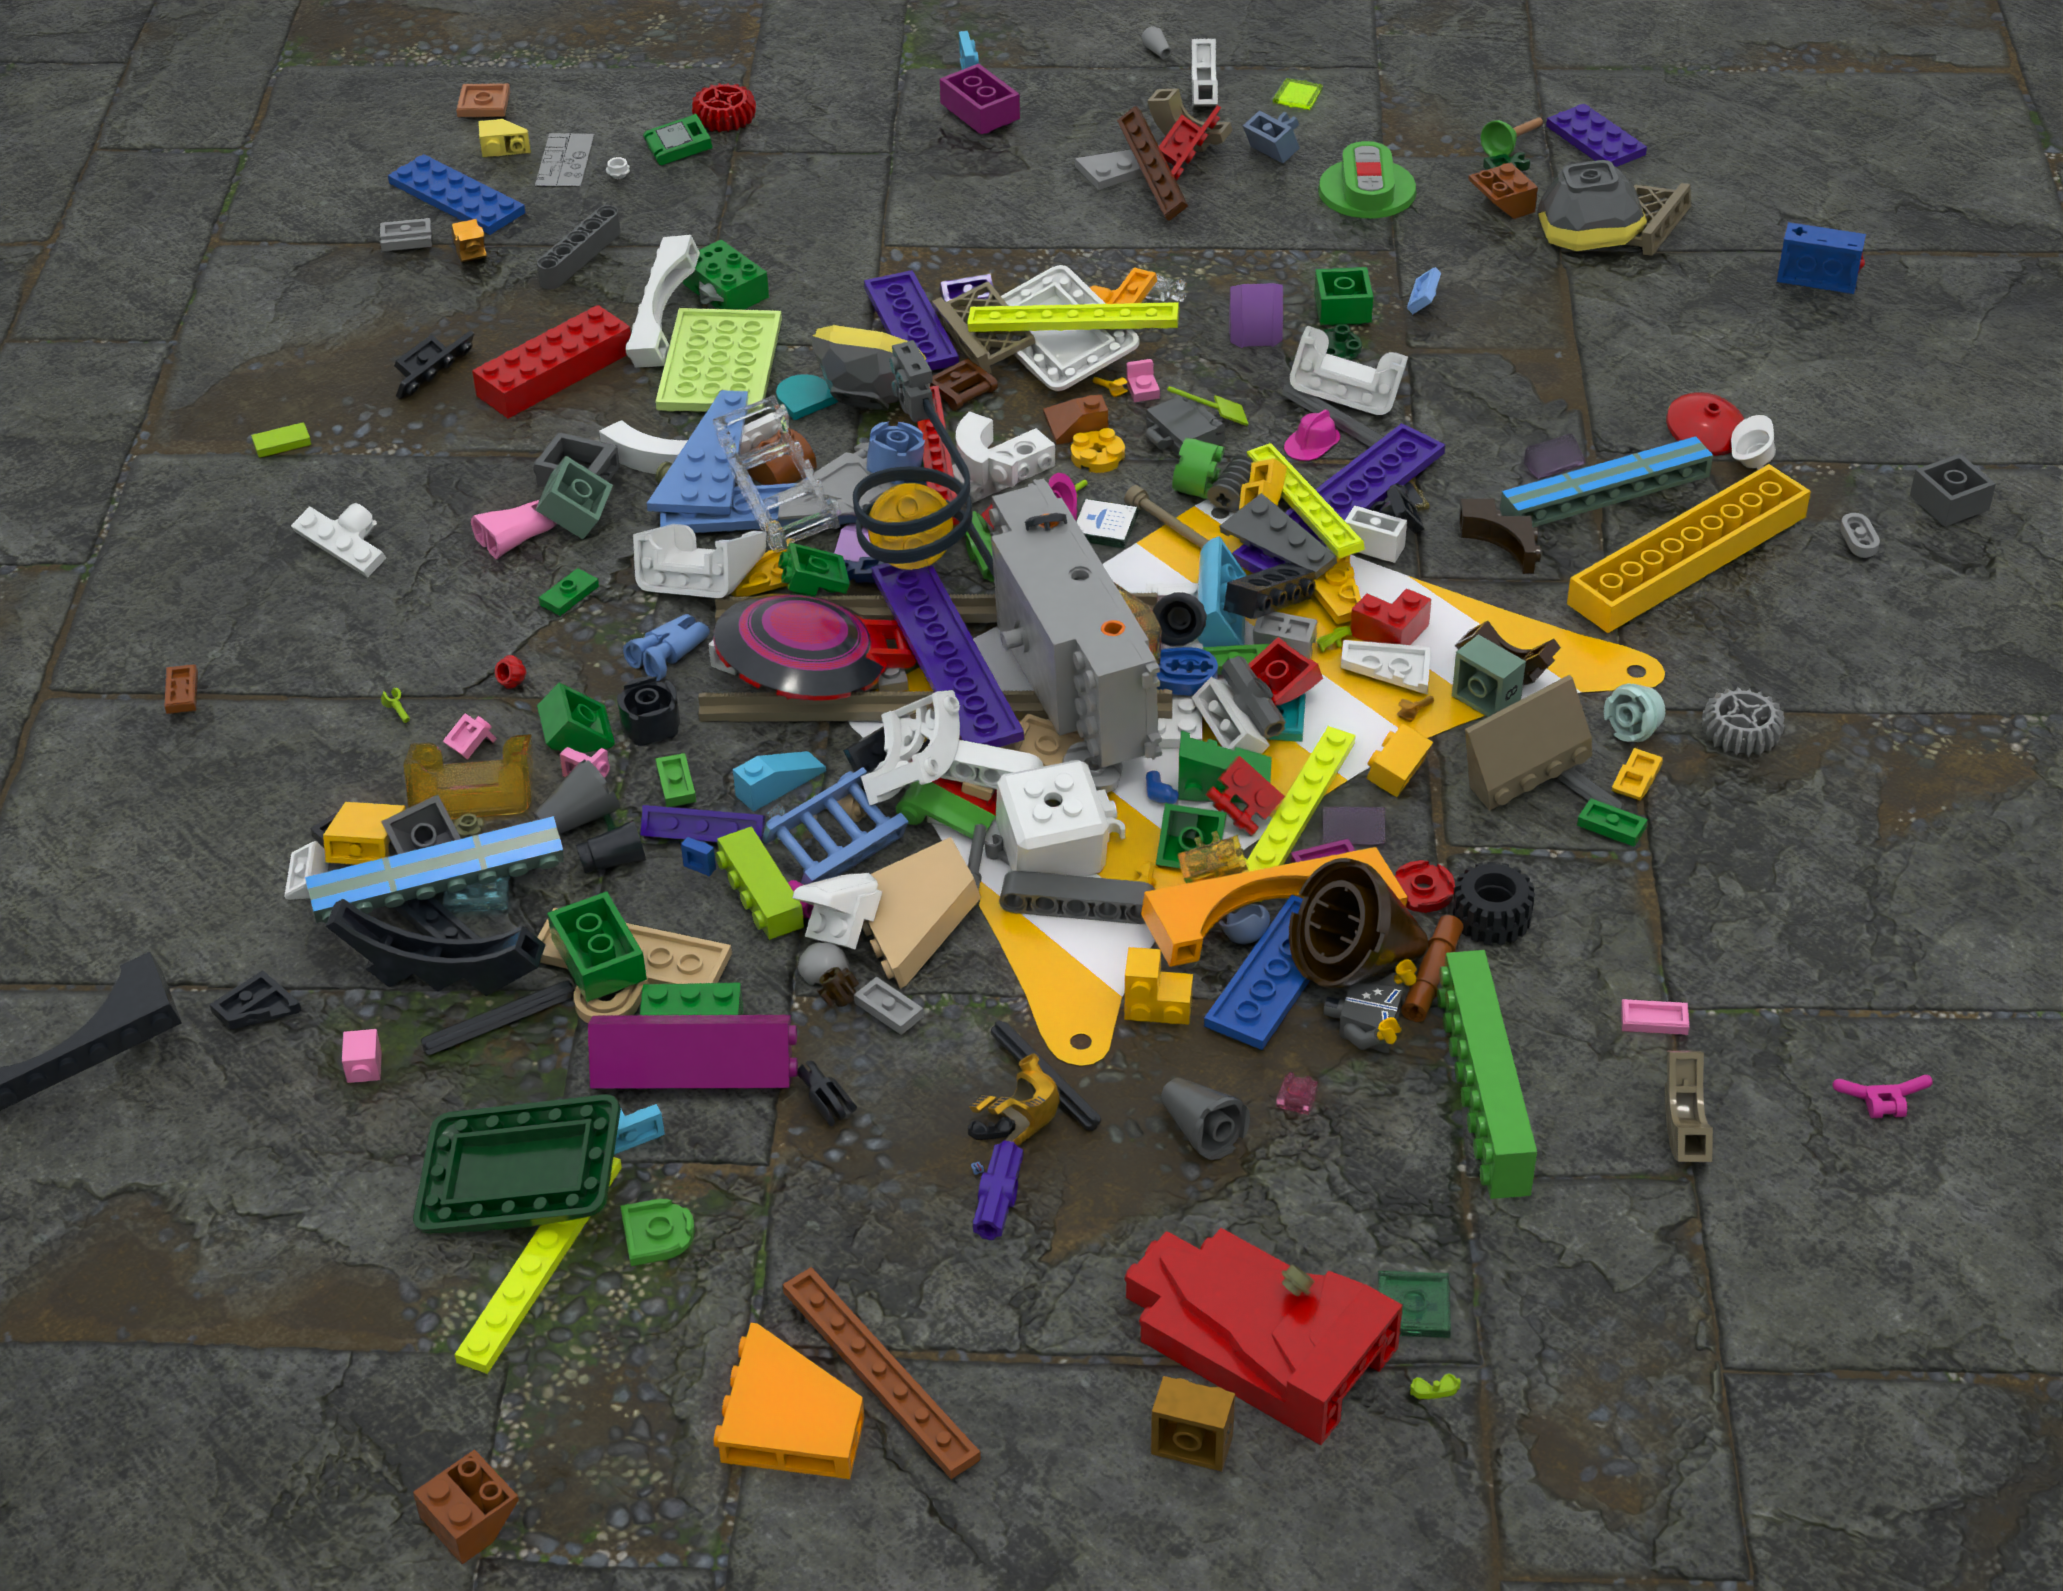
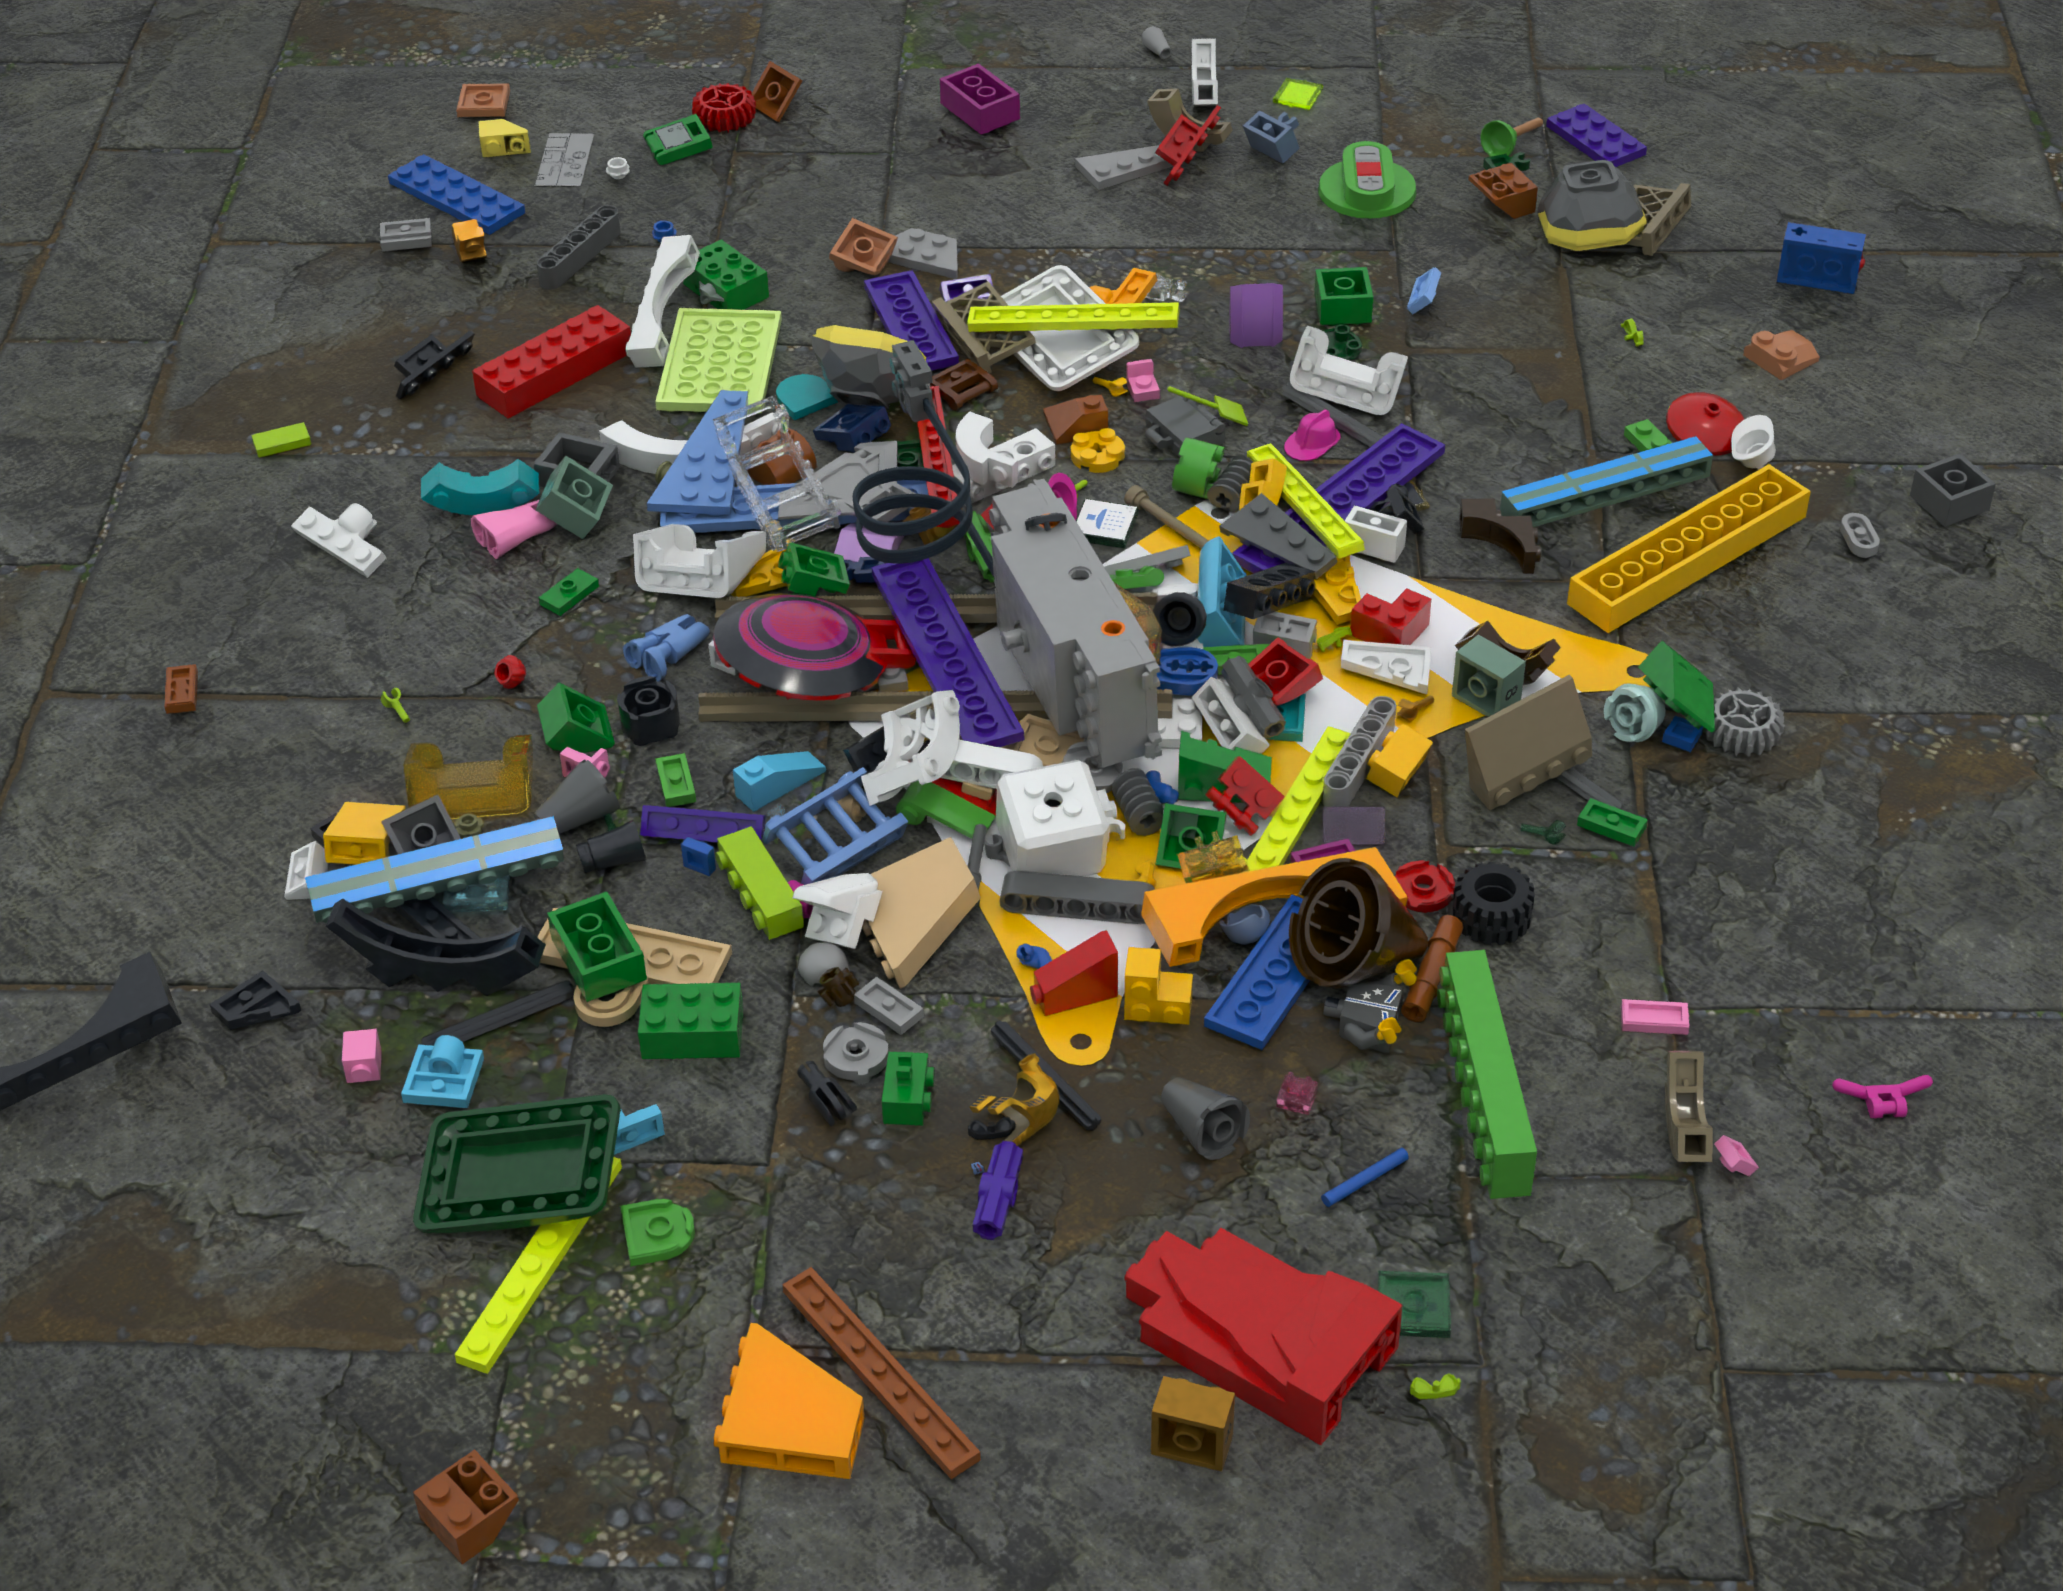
bright pink bracket [443,713,497,760] -> none
magenta brick [588,1015,798,1088] -> none
medium blue brick [866,422,925,484] -> none
yellow tile [868,483,953,570] -> none
medium azure plate [959,31,979,70] -> none
reddish brown tile [1117,106,1188,221] -> none
olive plate [1282,1264,1315,1297] -> none
clear purple slope [1524,434,1585,479] -> none
yellow slope [1611,748,1663,801] -> none
none -> medium azure plate [401,1035,484,1108]
none -> teal brick [421,459,540,515]
none -> blue plate [652,221,677,243]
none -> dark orange slope [752,61,803,122]
none -> dark blue plate [813,404,891,453]
none -> light grey plate [823,1022,888,1084]
none -> nougat slope [829,218,898,276]
none -> green brick [882,1051,935,1126]
none -> light grey wing [888,228,958,279]
none -> blue arm [1016,943,1052,969]
none -> red slope [1030,930,1118,1016]
none -> light grey plate [1104,545,1191,575]
none -> bright green plate [1109,566,1164,590]
none -> dark grey piece [1112,768,1164,836]
none -> blue bar [1321,1148,1409,1207]
none -> light grey beam [1323,696,1397,812]
none -> clear green hand [1521,820,1566,844]
none -> lime piece [1621,318,1644,347]
none -> bright green plate [1624,419,1672,452]
none -> green slope [1638,640,1715,733]
none -> blue plate [1662,716,1703,752]
none -> bright pink plate [1714,1135,1759,1177]
none -> nougat slope [1743,330,1819,380]

